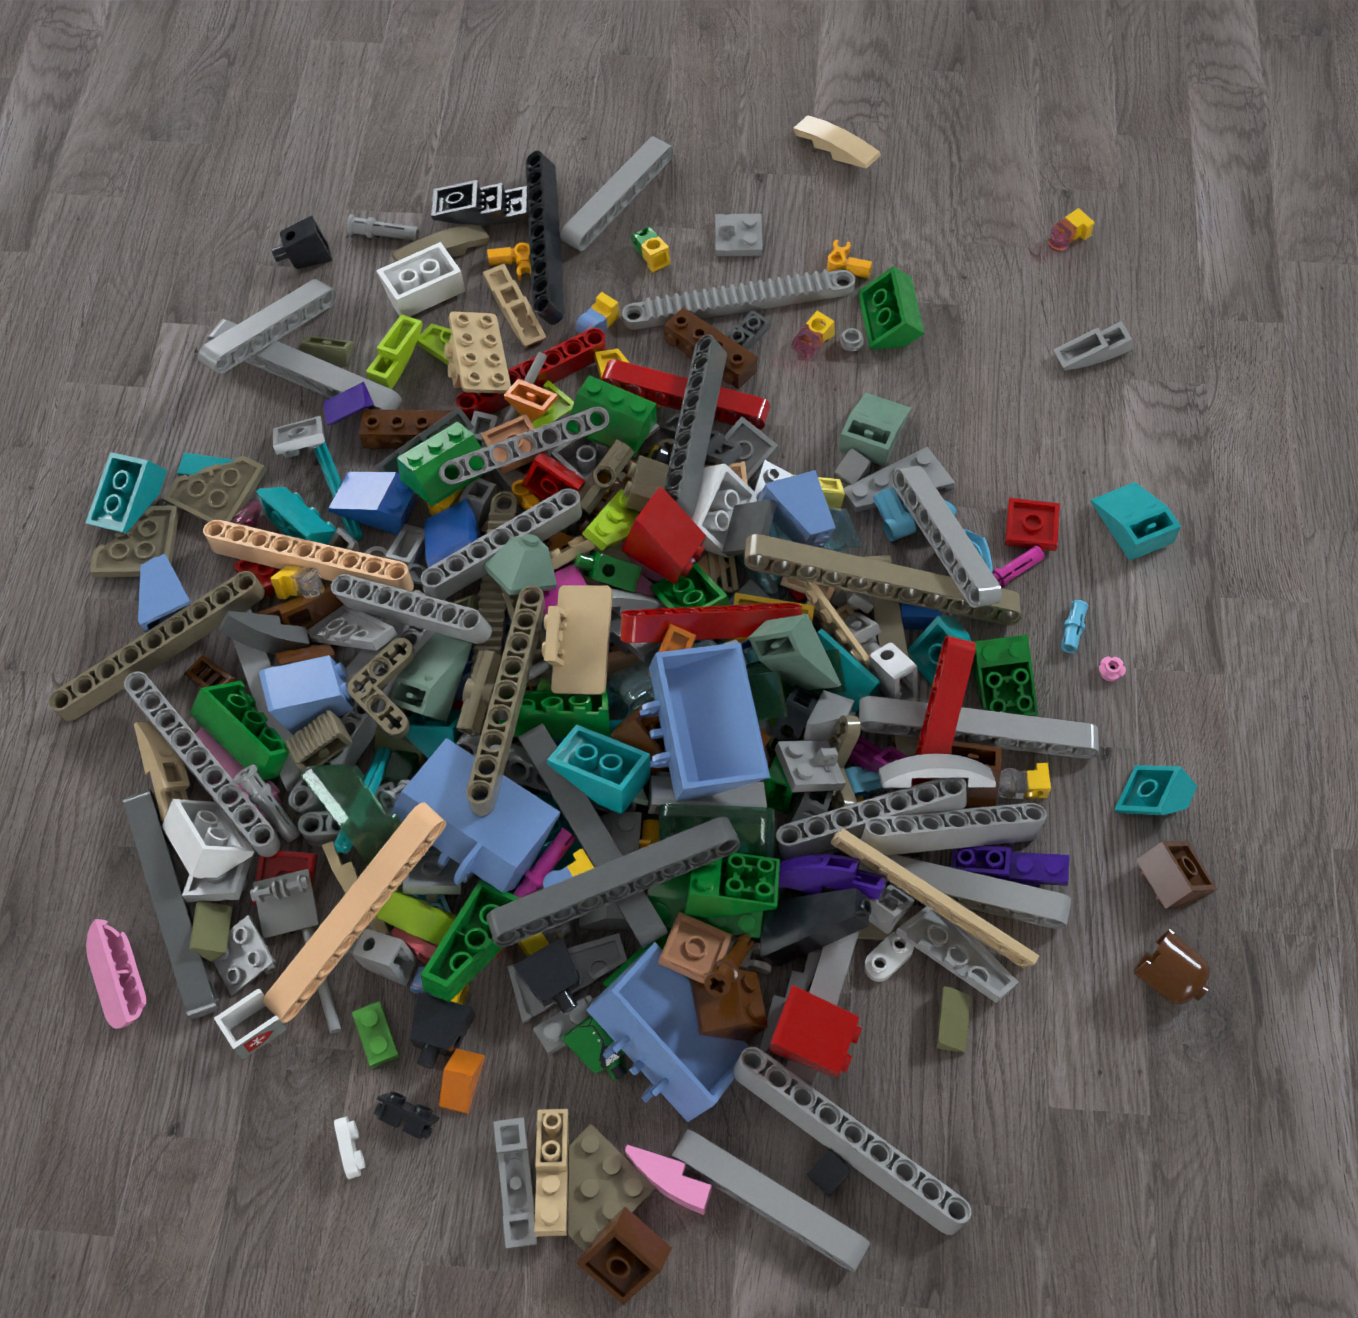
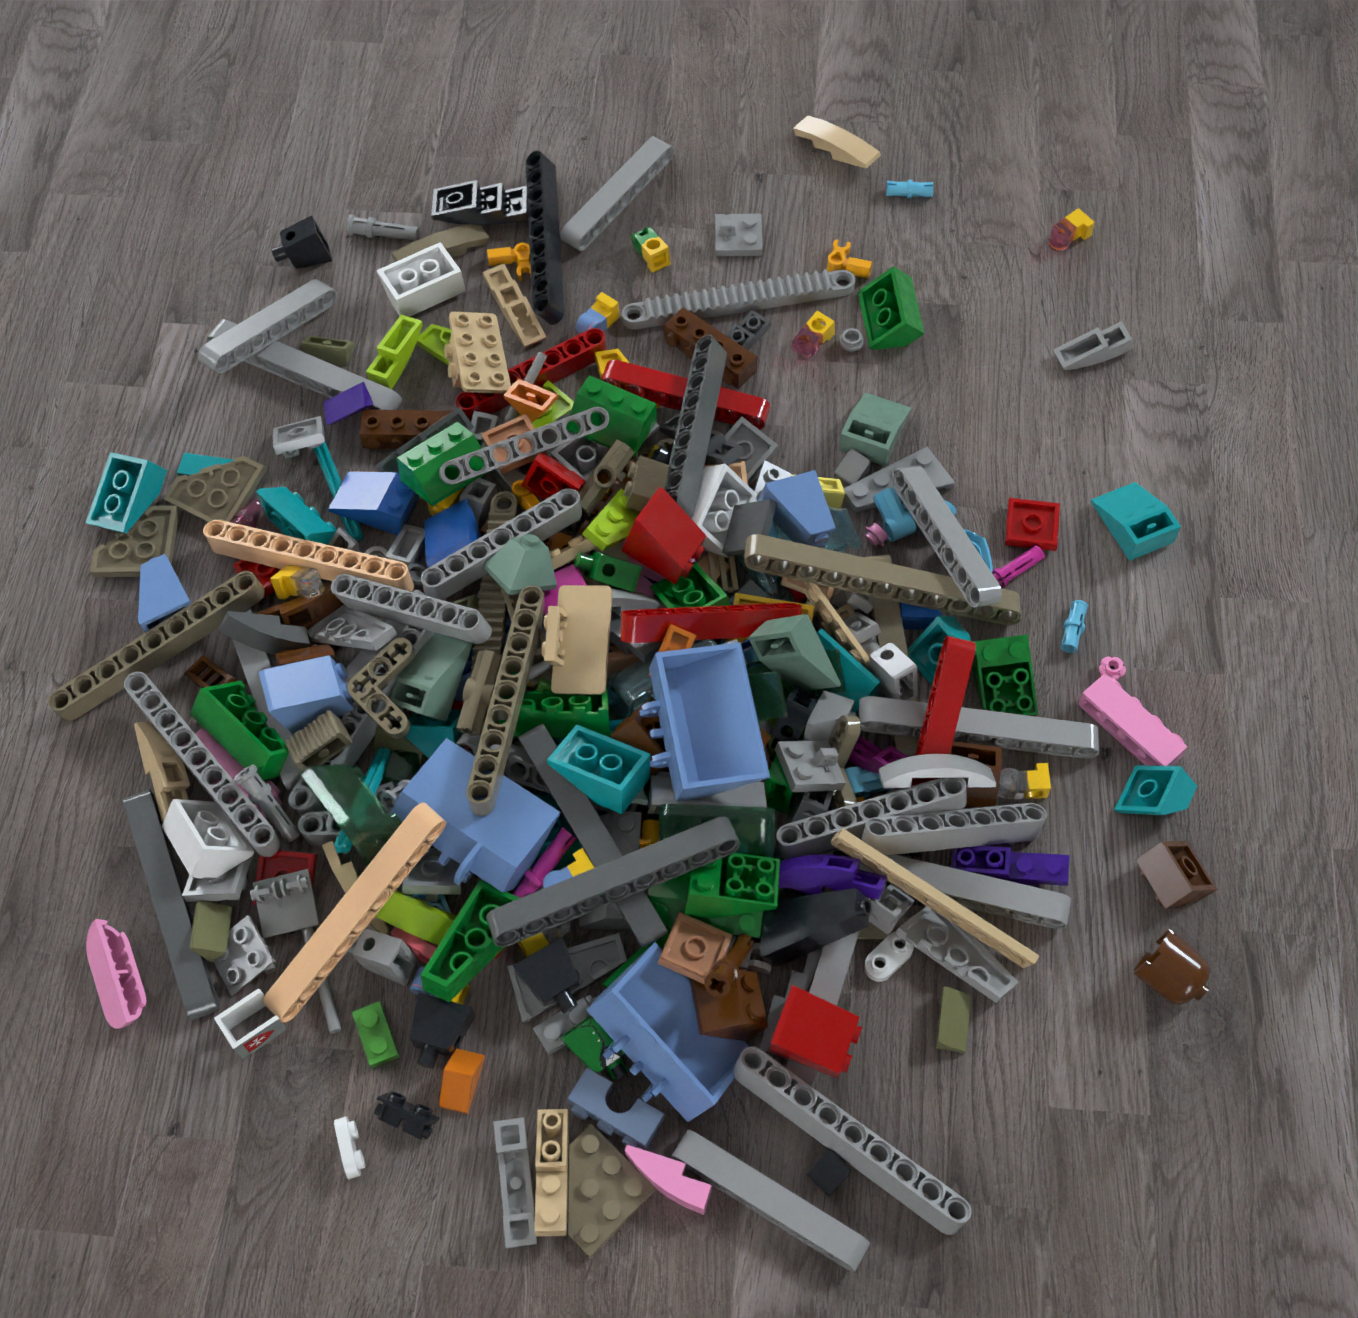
reddish brown slope [577,1207,672,1305] -> none
none -> sand blue arch [567,1068,665,1151]
none -> bright pink plate [865,523,889,547]
none -> medium azure pin [886,180,933,199]
none -> bright pink brick [1078,674,1188,766]

